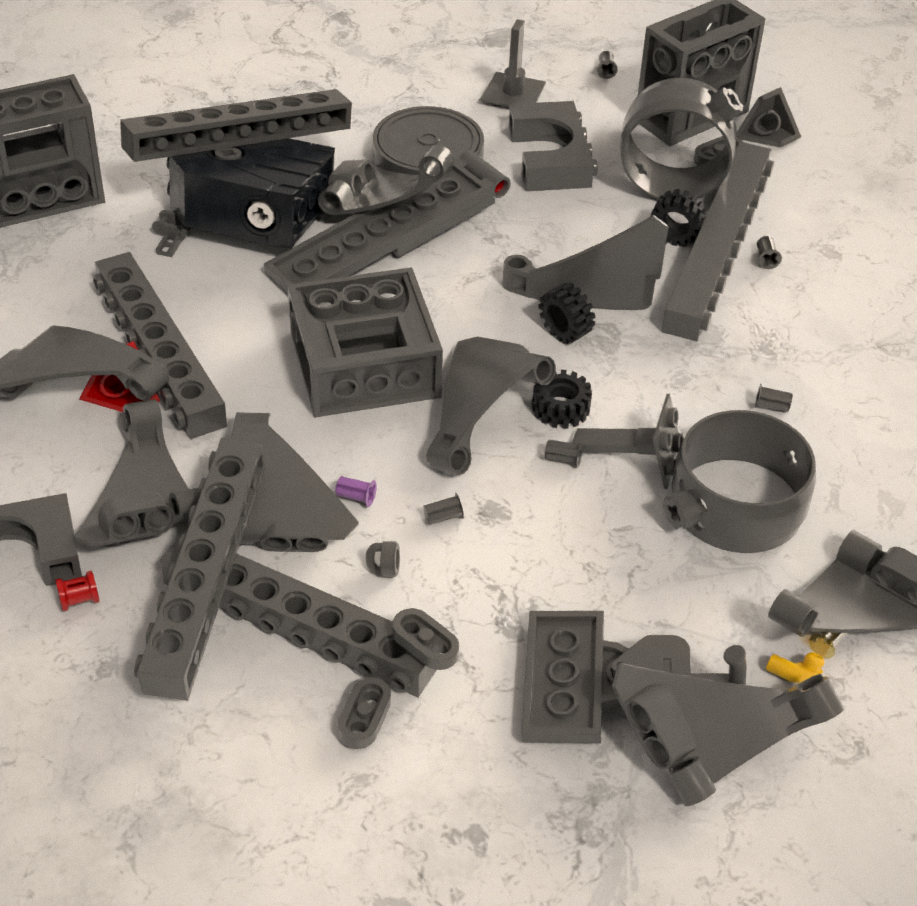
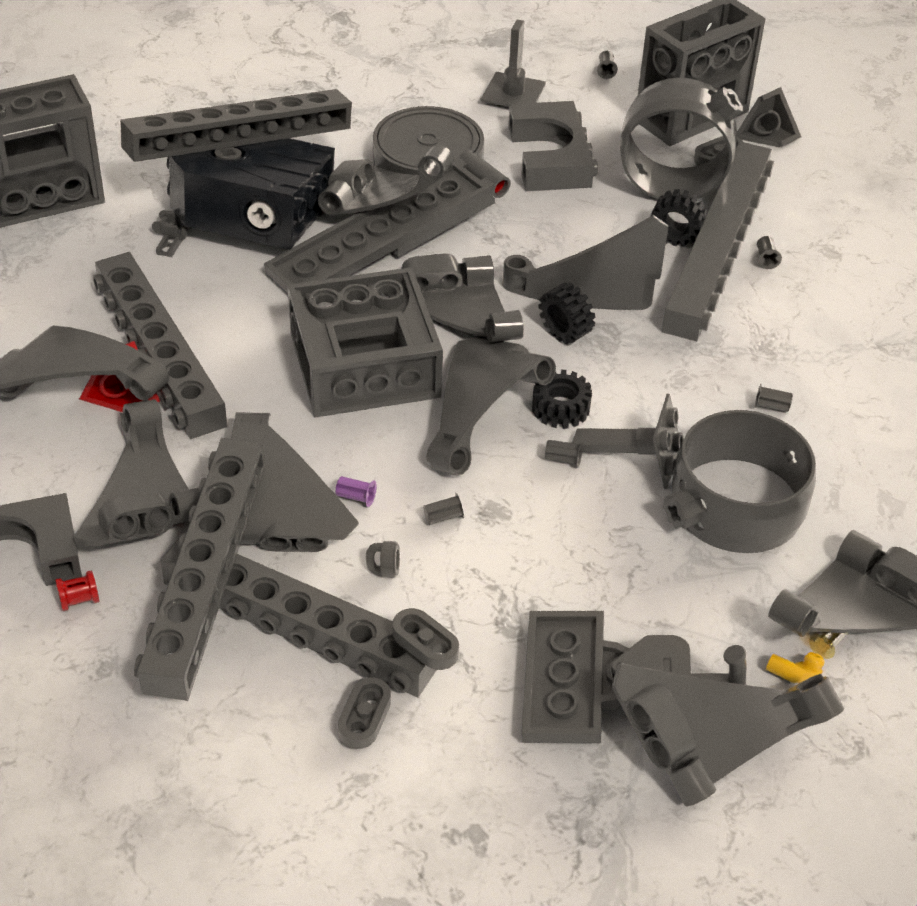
none -> dark grey panel [384,253,524,342]

